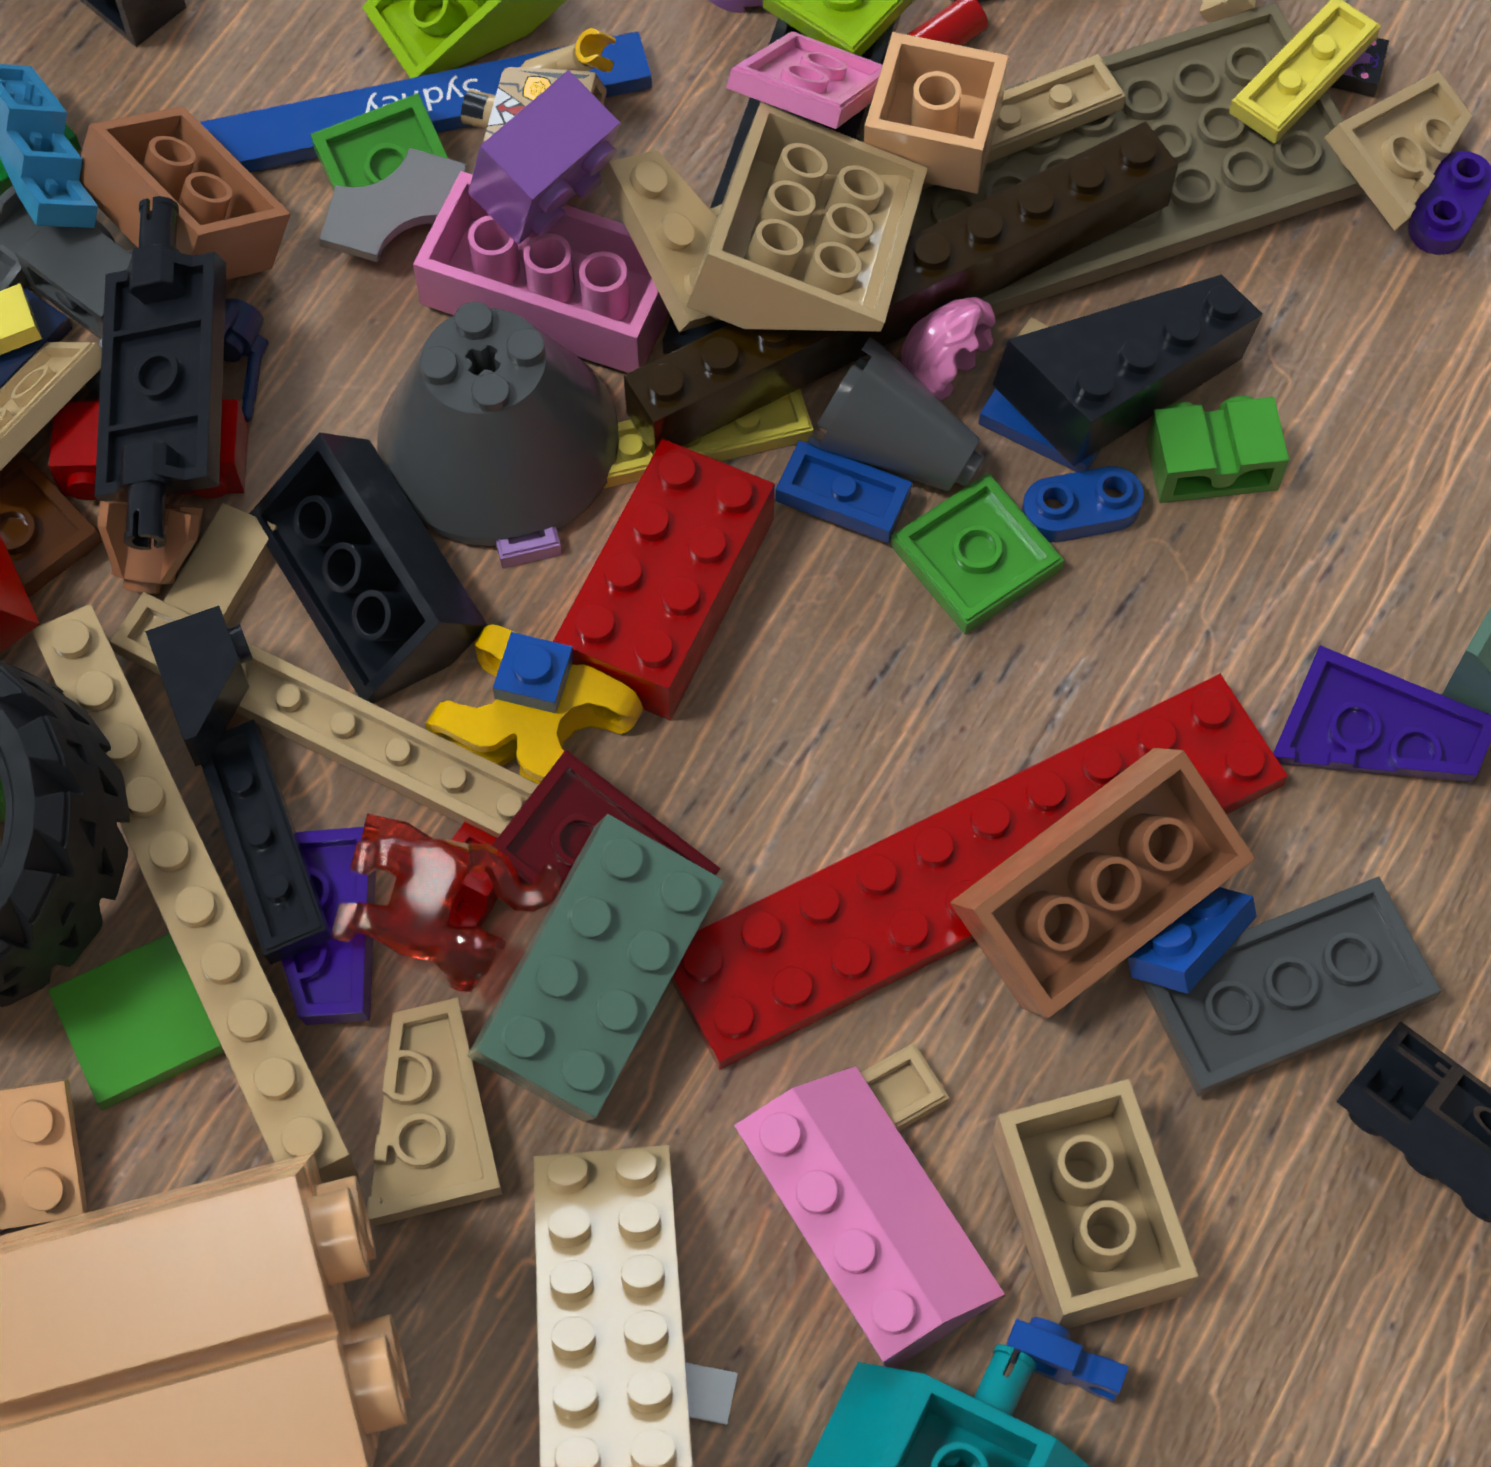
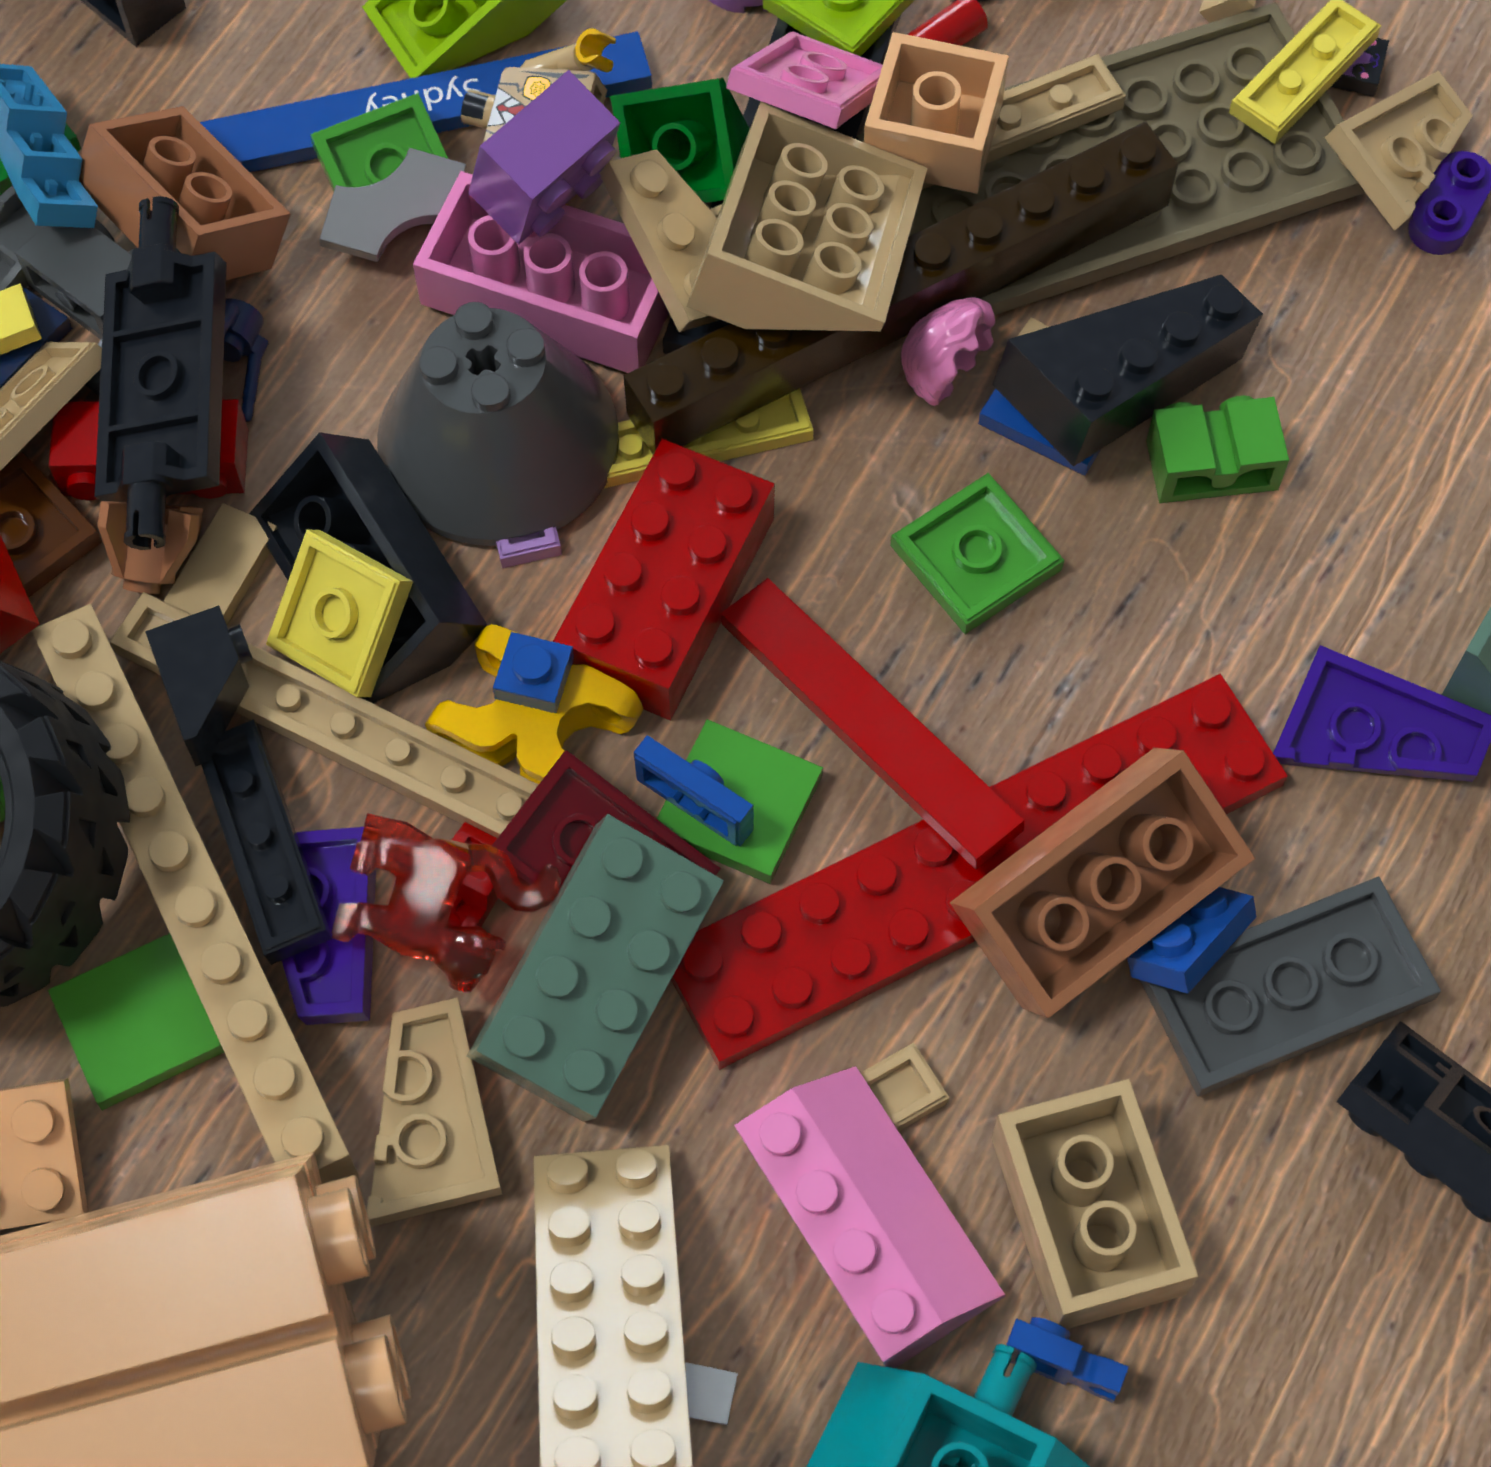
blue plate [775,440,912,543] -> none
dark grey cone [807,337,984,492] -> none
blue plate [1022,466,1144,543] -> none
none -> light yellow tile [266,529,413,698]
none -> green slope [610,78,750,203]
none -> blue plate [634,735,754,847]
none -> bright green tile [657,719,823,884]
none -> red tile [721,578,1025,869]

